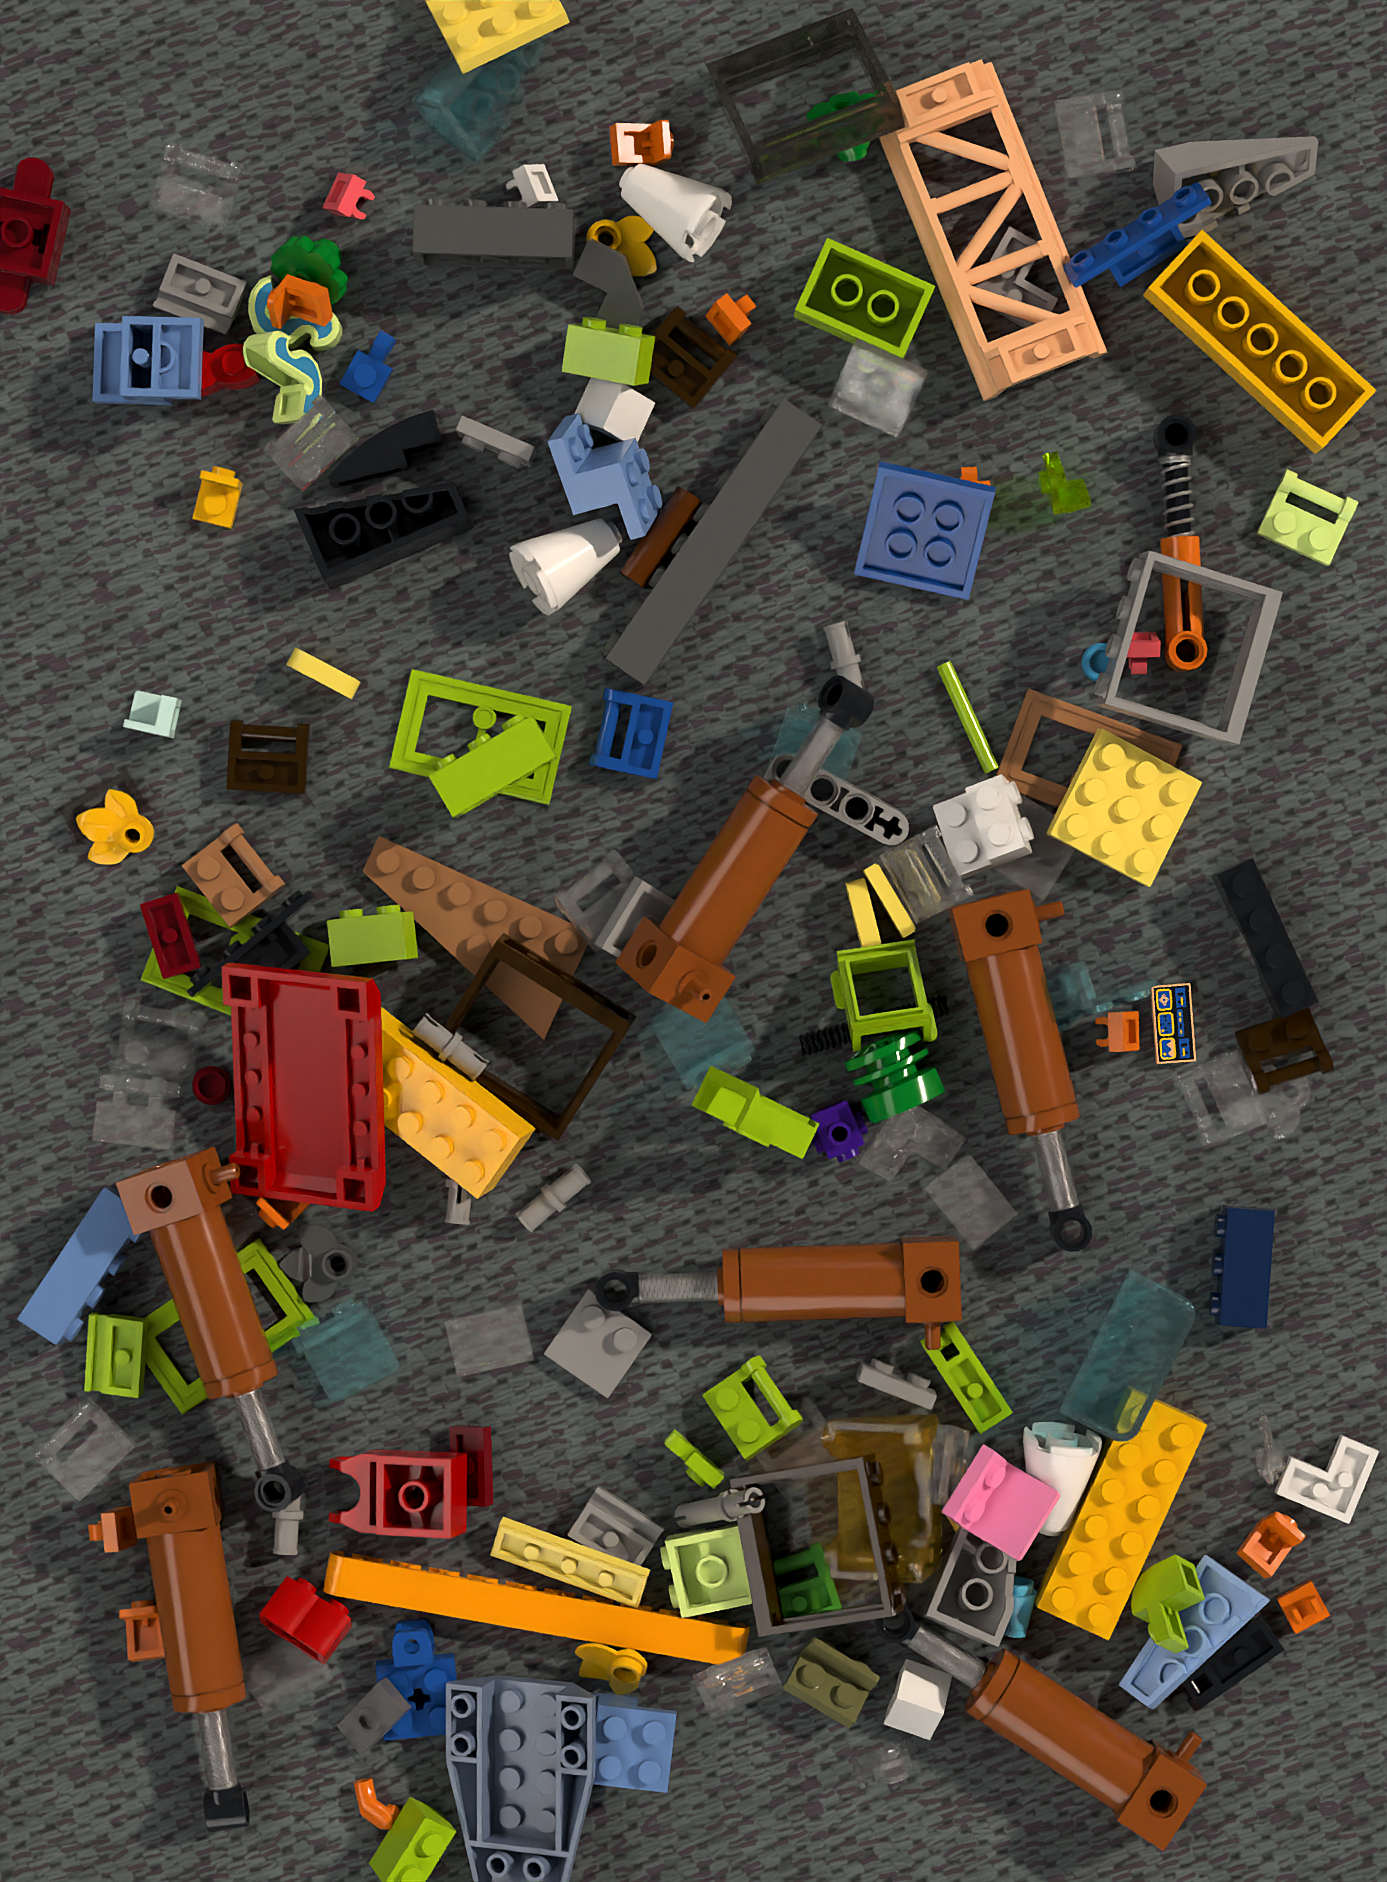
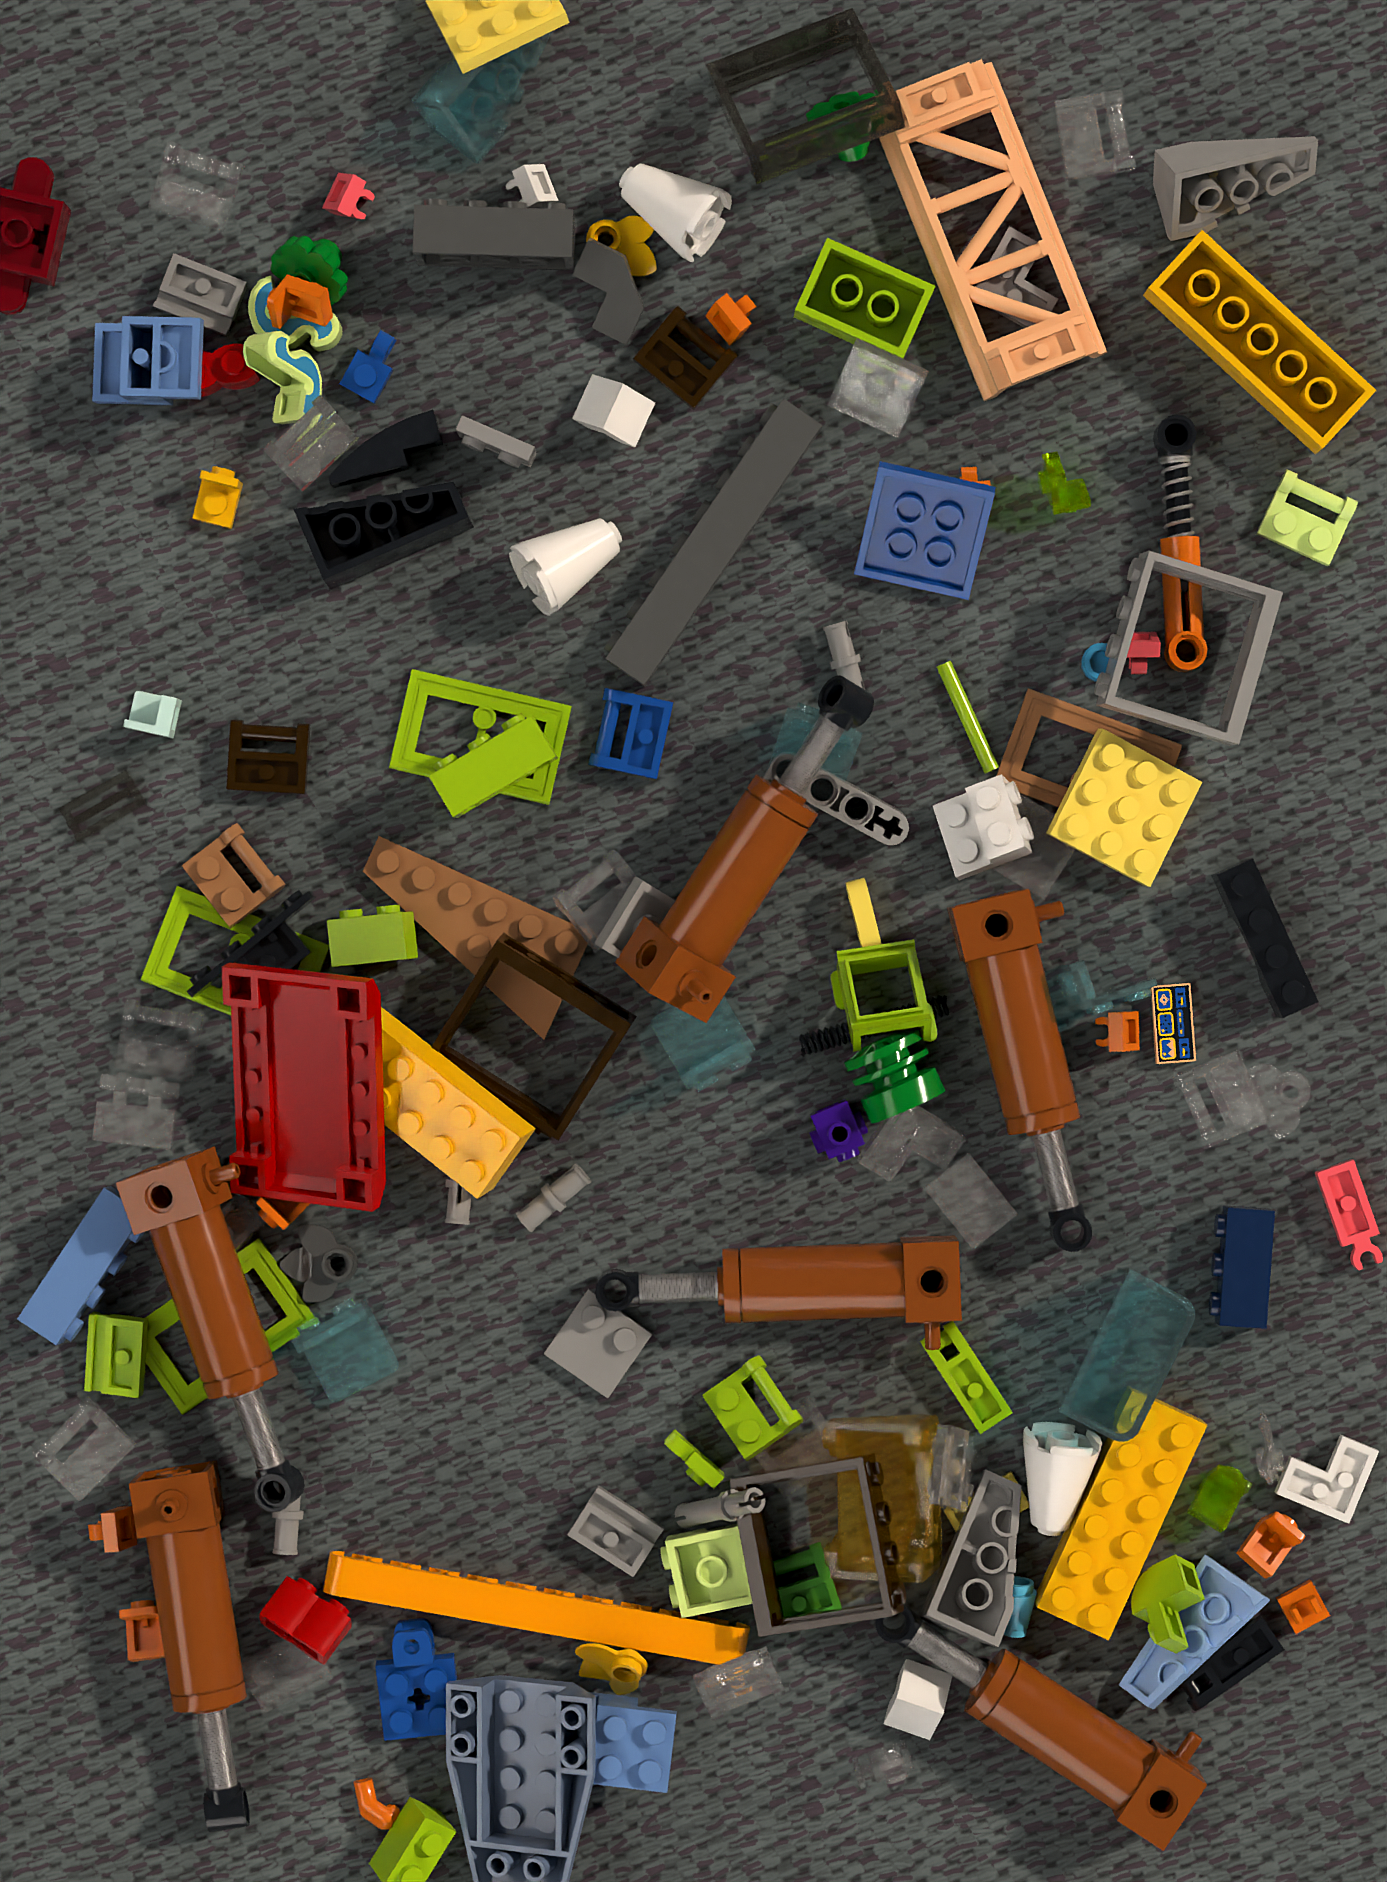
yellow plate [76,789,154,865] -> none
dark red plate [139,892,202,979] -> none
dark red plate [192,1066,232,1105] -> none
light yellow beam [286,647,361,699] -> none
red brick [329,1449,467,1539] -> none
flat silver plate [337,1677,411,1756] -> none
light grey pin [411,1013,489,1081] -> none
clear plate [445,1303,534,1377] -> none
dark red plate [449,1425,494,1507] -> none
light yellow tile [490,1517,650,1608] -> none
medium blue bracket [547,413,662,540] -> none
lime brick [562,317,655,386] -> none
orange bracket [609,120,674,166] -> none
reddish brown piece [619,486,703,589] -> none
lime piece [691,1065,820,1159] -> none
olive bracket [782,1637,880,1728] -> none
light grey plate [856,1358,937,1410] -> none
light yellow tile [862,863,916,938] -> none
clear plate [879,825,974,924] -> none
bright pink bracket [942,1444,1060,1561] -> none
blue bracket [1063,182,1212,288] -> none
dark brown plate [1235,1007,1334,1096] -> none
none -> clear neon green bracket [1187,1464,1252,1533]
none -> coral plate [1315,1159,1383,1270]

